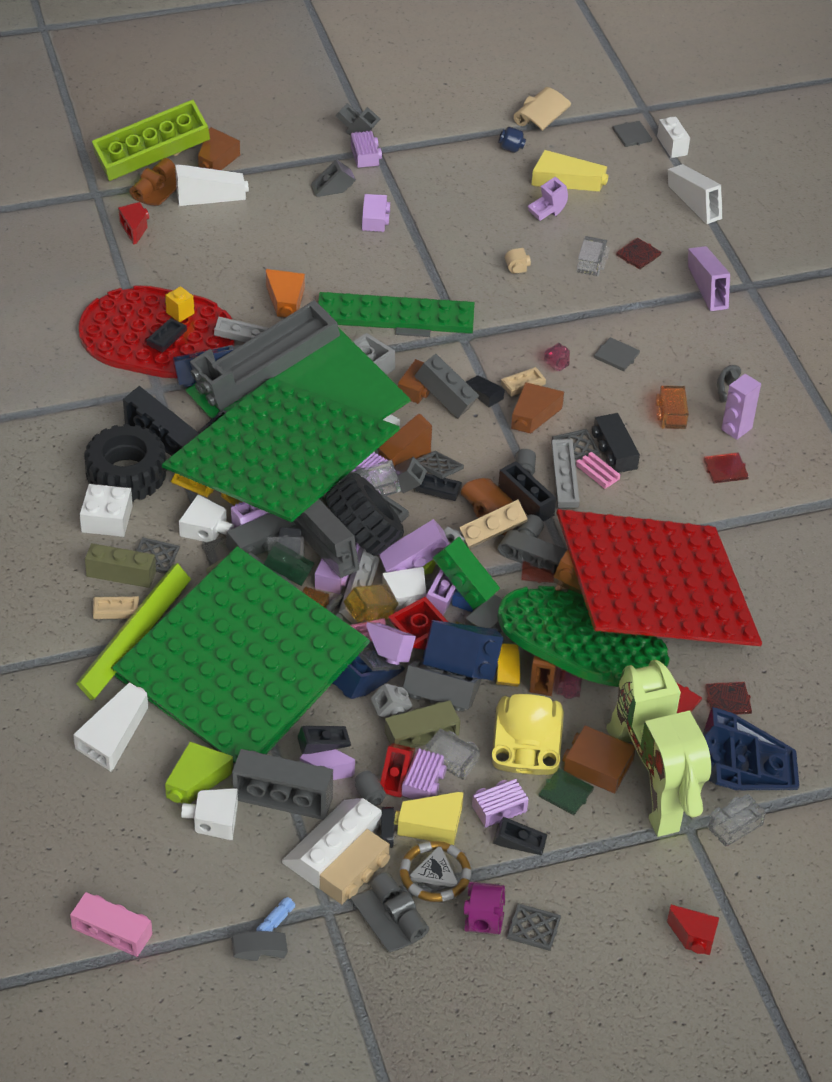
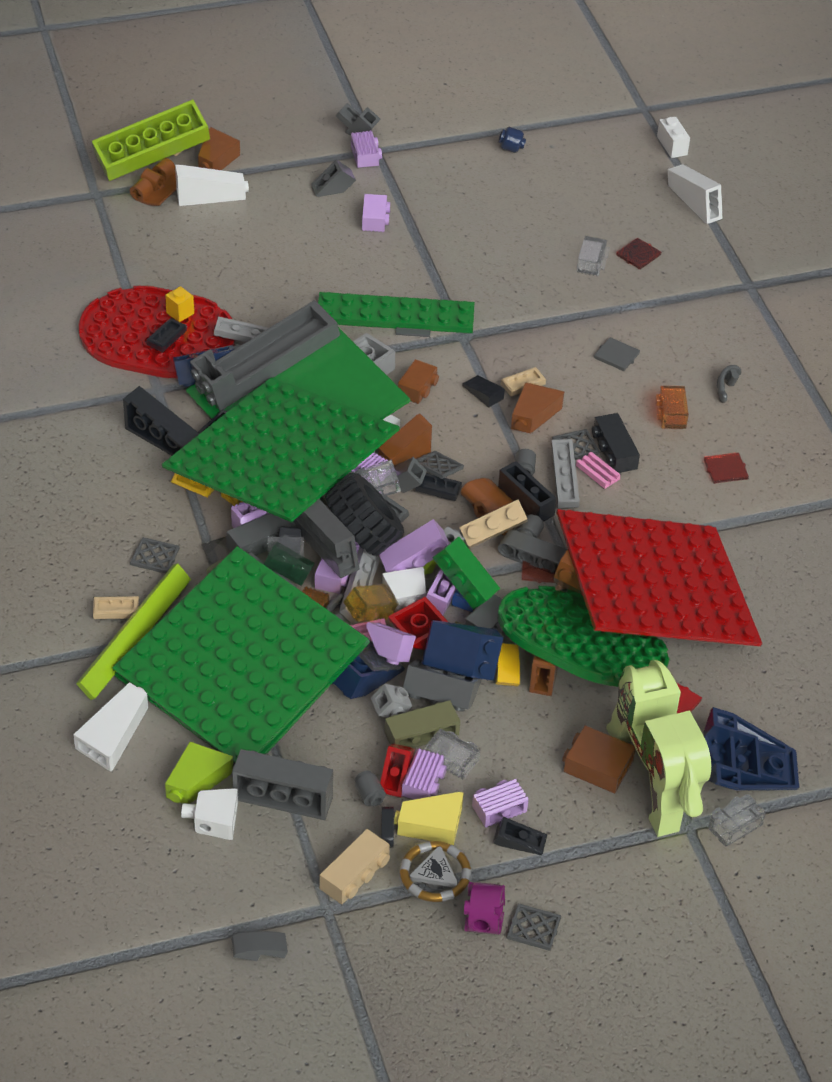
bright pink brick [70,892,152,957] -> none
white brick [80,484,133,537] -> none
black tyre [84,424,167,502] -> none
olive brick [85,543,156,588] -> none
red slope [118,202,149,245] -> none
white torso [179,495,234,543] -> none
light blue axle [256,897,295,932] -> none
orange slope [266,269,305,318] -> none
white slope [282,798,382,889] -> none
black slope [297,726,351,754] -> none
lavender slope [300,749,355,780] -> none
dark grey panel [350,872,429,952] -> none
dark grey brick [415,353,479,418] -> none
light yellow piece [492,694,564,775] -> none
tan plate [505,248,531,273] -> none
tan panel [514,87,571,130] -> none
lavender brick [528,177,568,221] -> none
light yellow slope [531,150,609,191] -> none
clear green piece [538,768,594,815] -> none
clear pink plate [544,343,570,371] -> none
clear pink plate [557,669,582,699] -> none
dark grey piece [613,121,652,147] -> none
red slope [667,904,719,955] -> none
lavender slope [688,246,730,311] -> none
clear red piece [705,682,752,715] -> none
lavender brick [721,374,761,440] -> none

